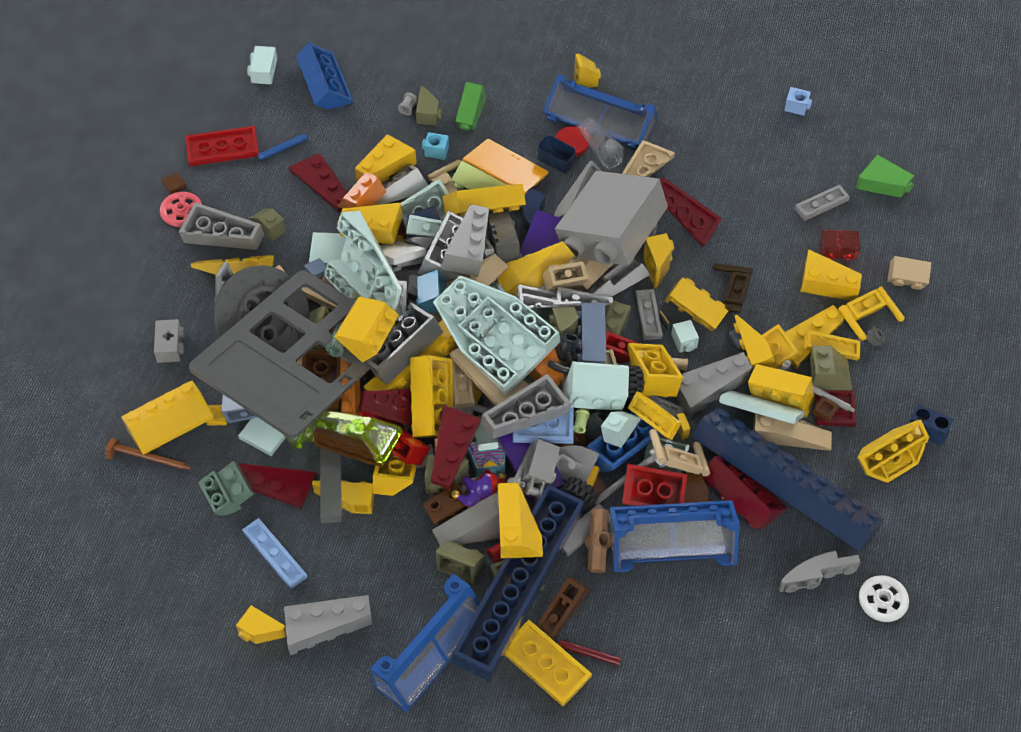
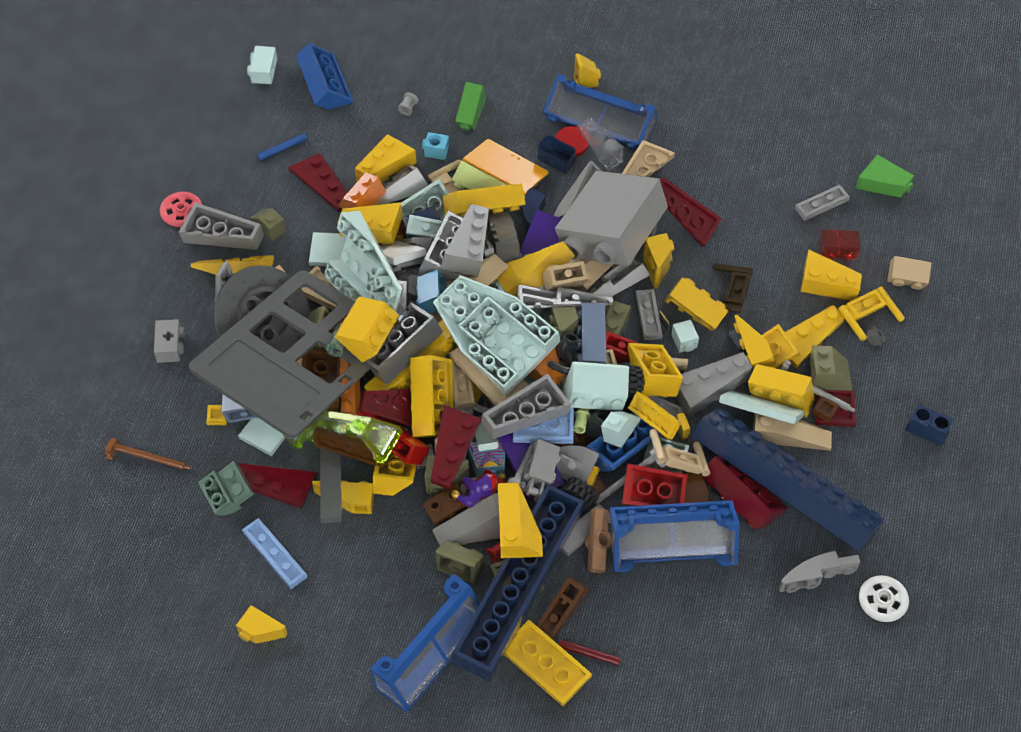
yellow slope [121,380,214,455] -> none
reddish brown tile [161,172,187,194] -> none
red tile [185,126,259,166] -> none
light grey wedge [284,595,372,656] -> none
sand blue tile [304,258,327,278] -> none
olive slope [416,86,442,126] -> none
light blue brick [784,87,812,116] -> none
yellow plate [804,330,860,361] -> none
yellow wedge [857,420,929,483] -> none

